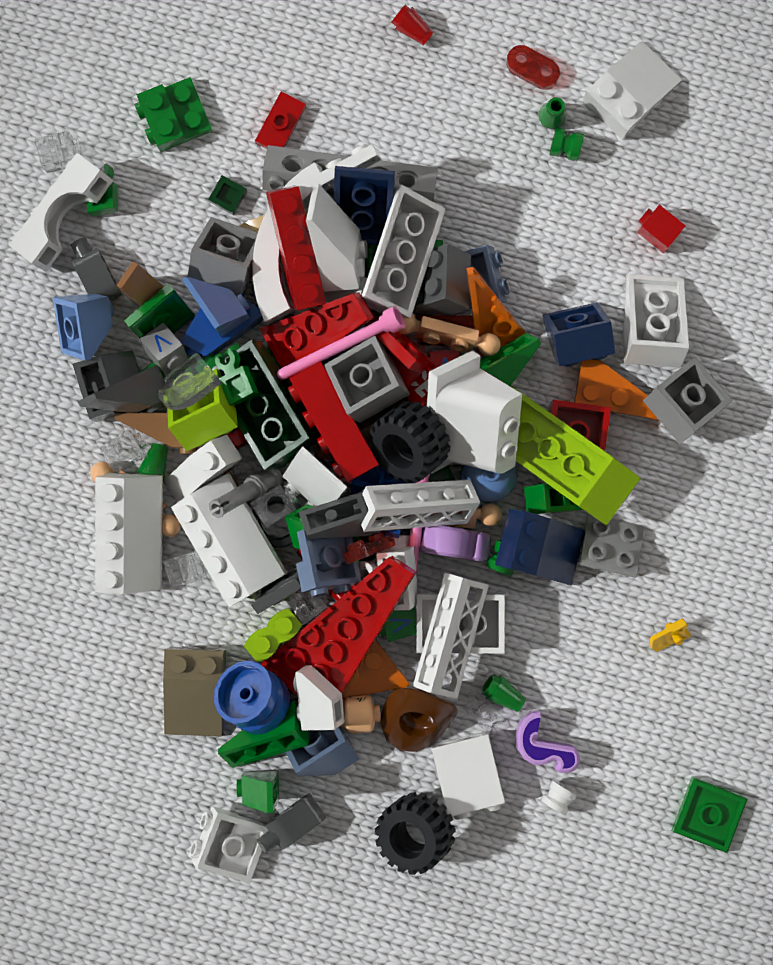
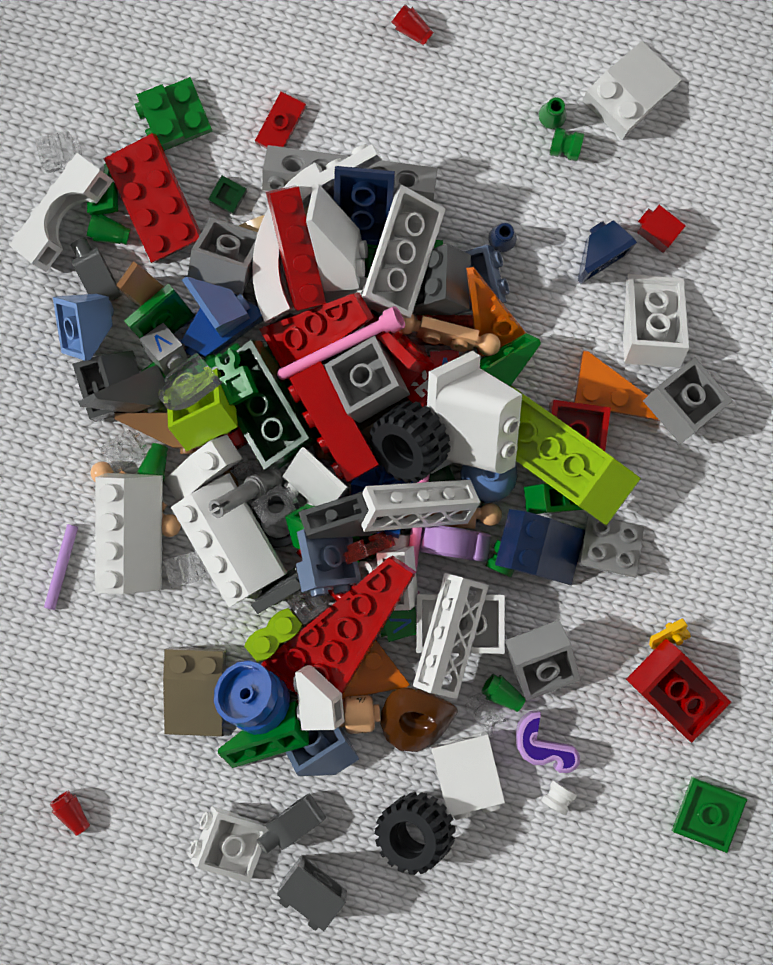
green slope [236,770,279,813] -> none
clear red plate [506,45,560,90] -> none
dark blue slope [542,302,615,367] -> none
none -> lavender bar [44,524,78,610]
none -> red cone [50,790,90,836]
none -> green cone [86,213,131,245]
none -> red plate [103,133,201,263]
none -> dark grey container [277,855,347,931]
none -> dark blue cone [488,223,517,252]
none -> light grey brick [505,620,581,701]
none -> dark blue slope [578,220,637,284]
none -> red slope [626,638,732,743]

